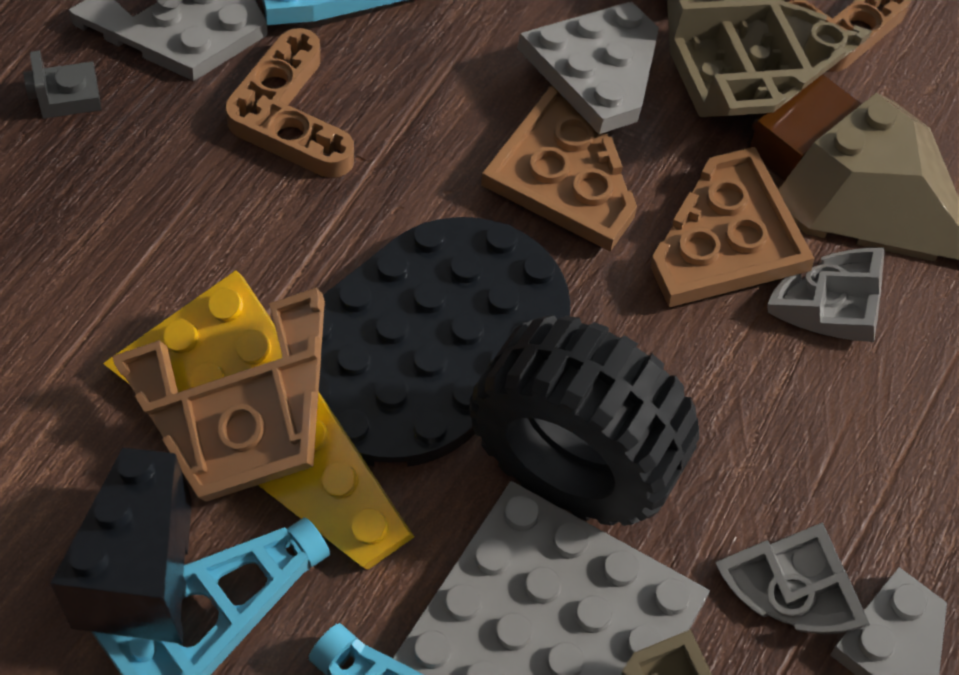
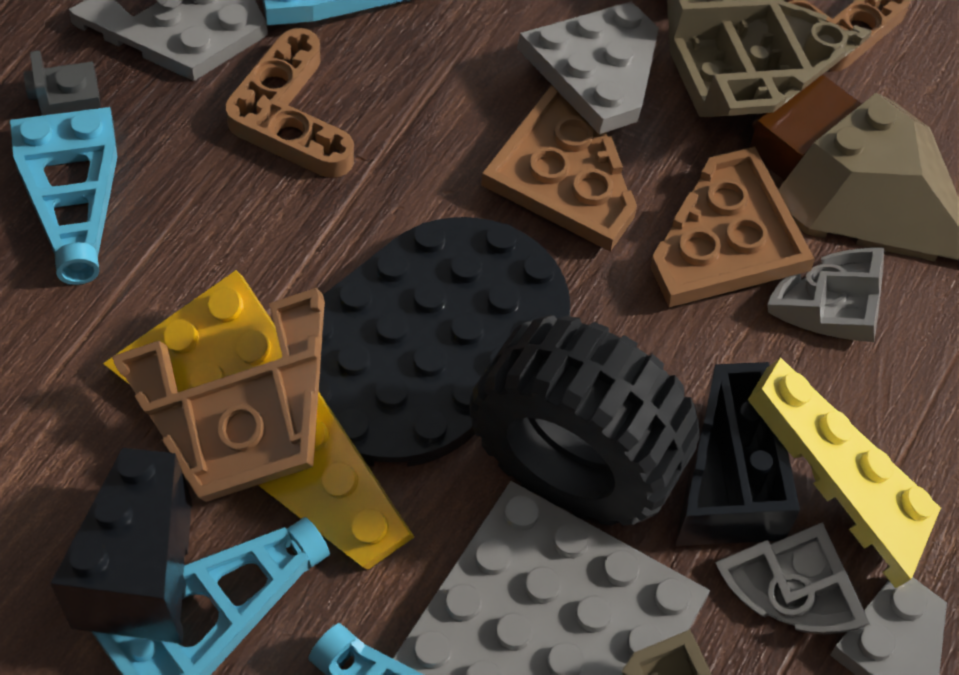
none -> medium azure plate [10,107,118,285]
none -> black wedge [675,362,800,546]
none -> light yellow wing [748,358,941,588]

